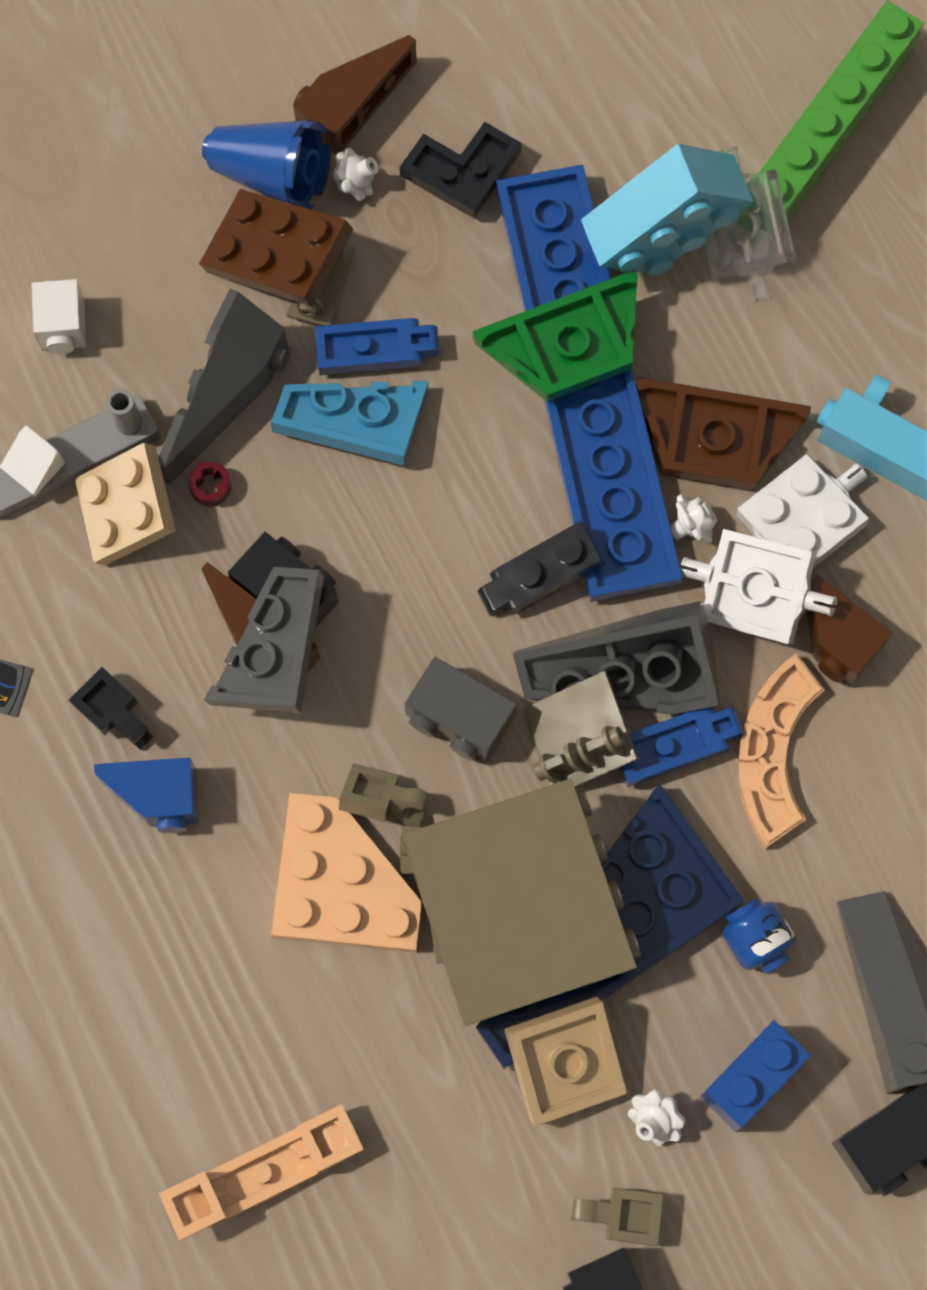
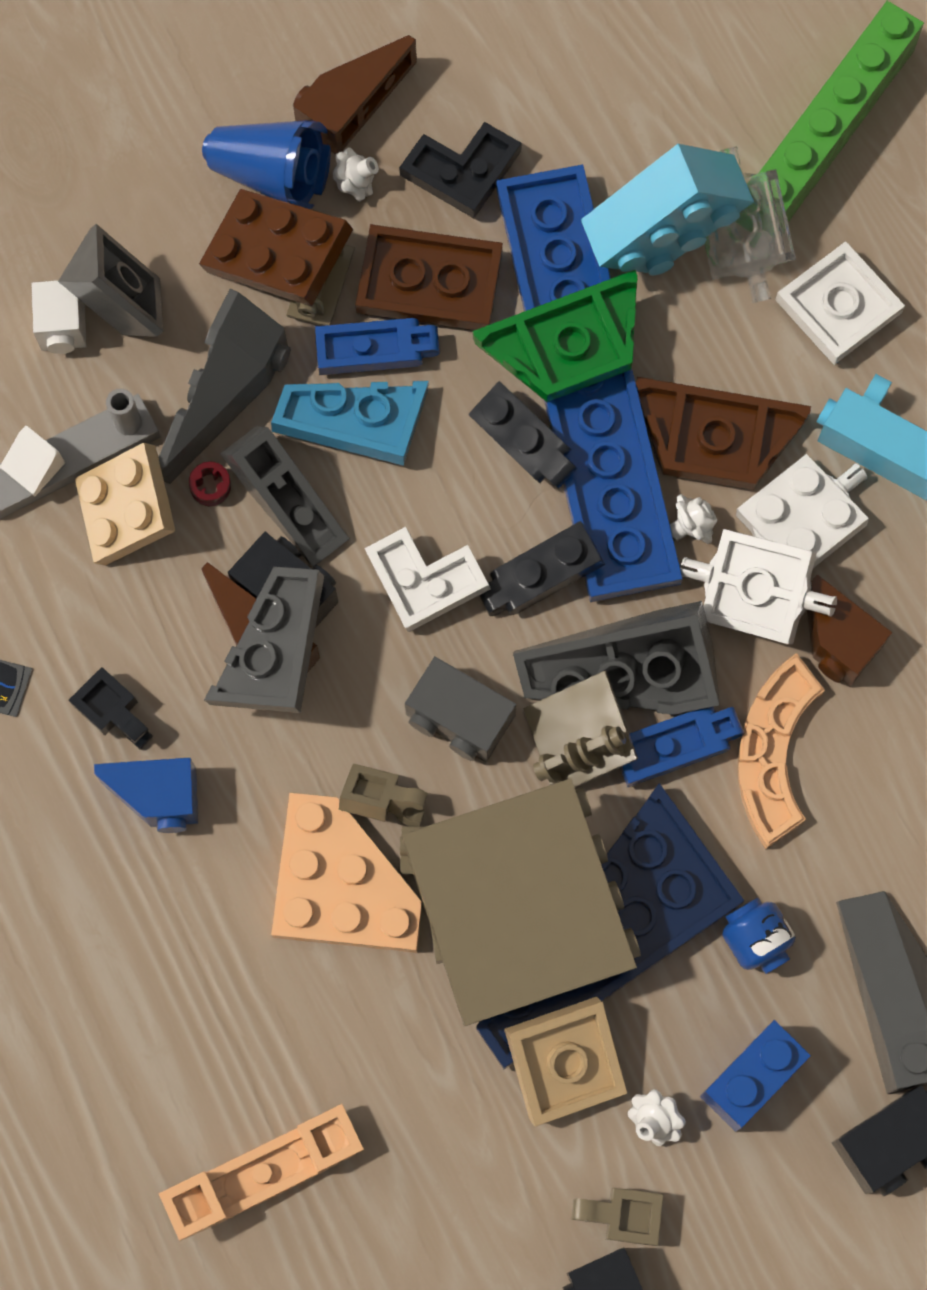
none -> dark grey slope [58,224,163,337]
none -> dark grey slope [220,426,349,567]
none -> reddish brown plate [355,224,503,330]
none -> white plate [365,527,491,632]
none -> black hinge [468,381,578,489]
none -> white plate [775,241,905,365]

